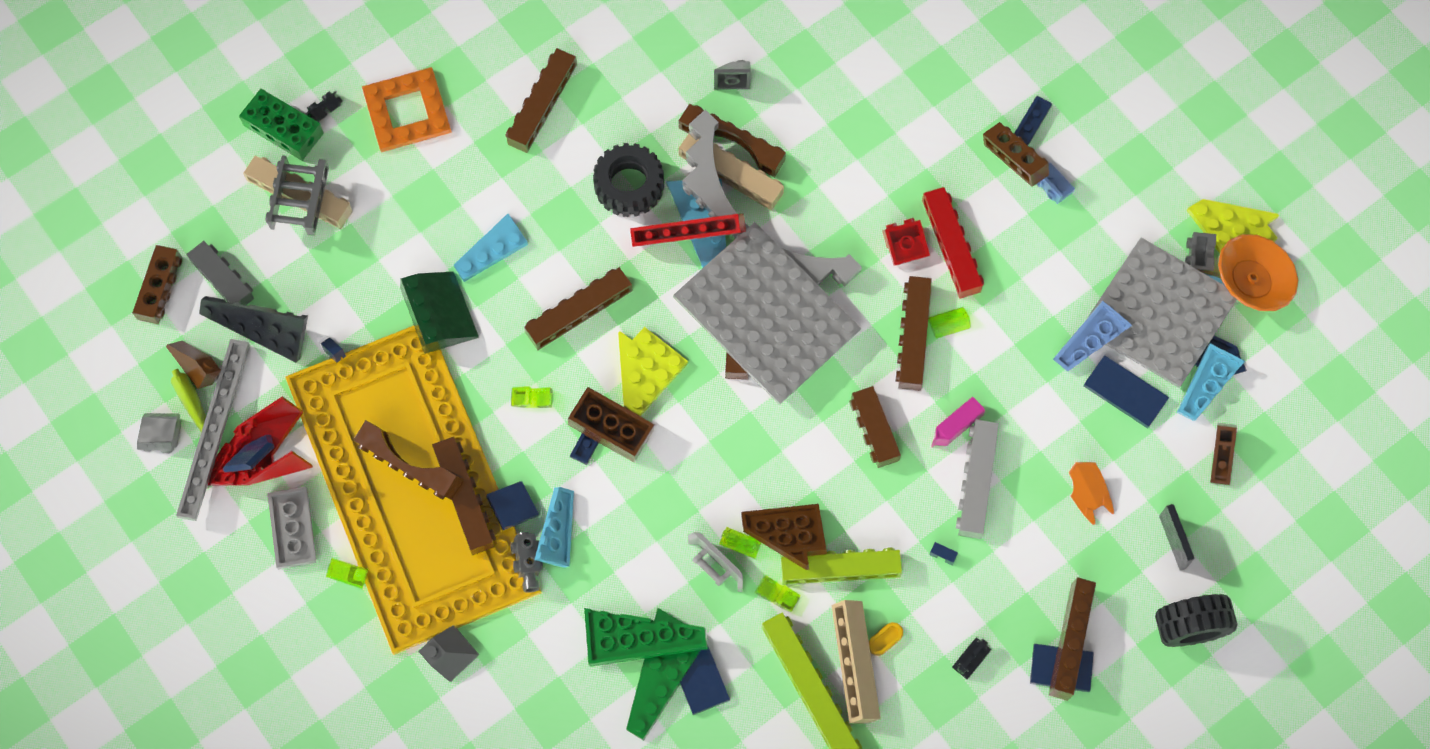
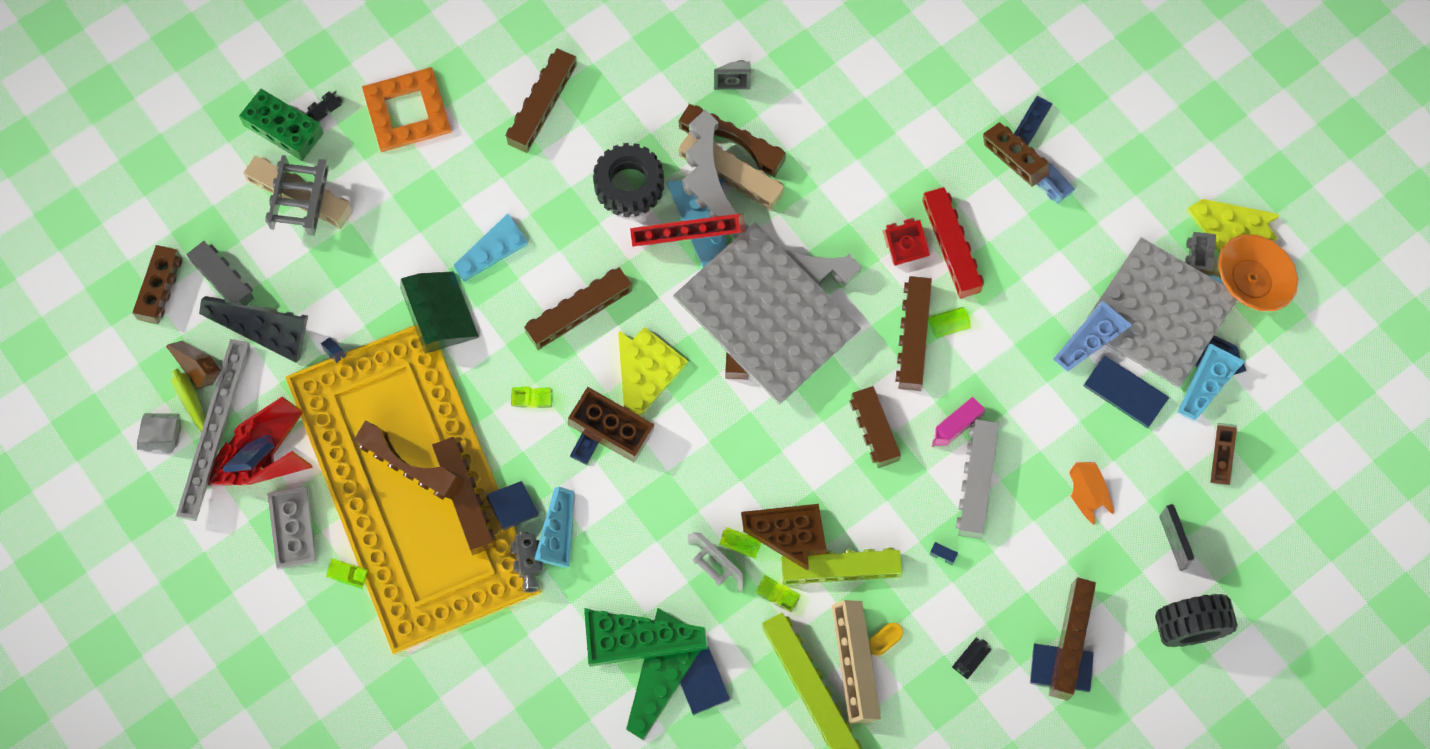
dark grey slope [418,625,480,682] -> none

